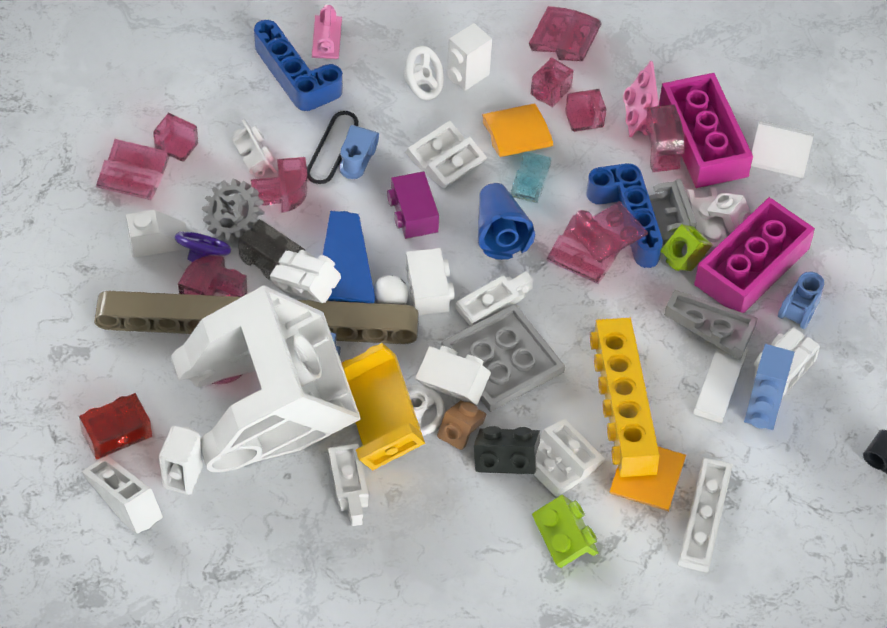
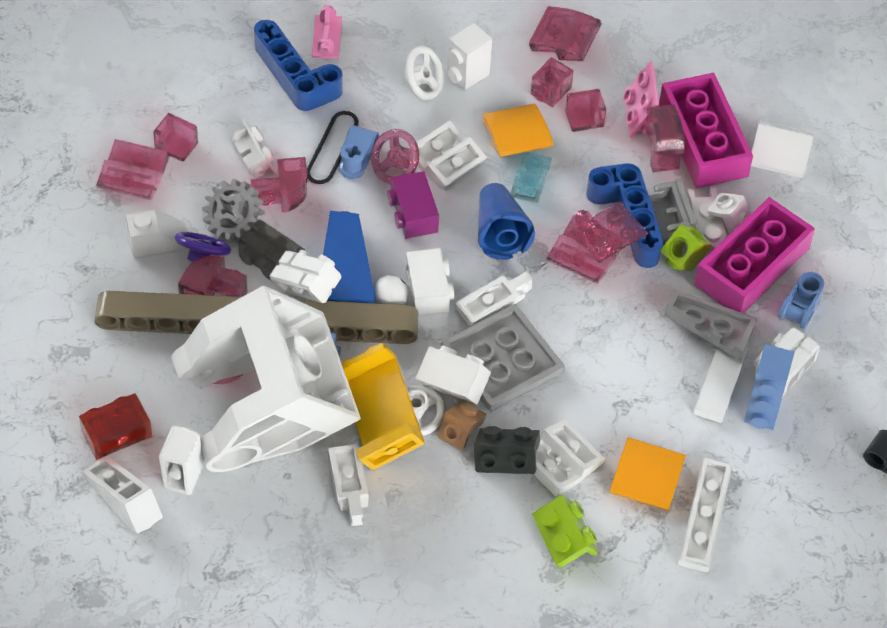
yellow brick [590,317,660,477] -> none
none -> clear pink piece [371,129,420,185]

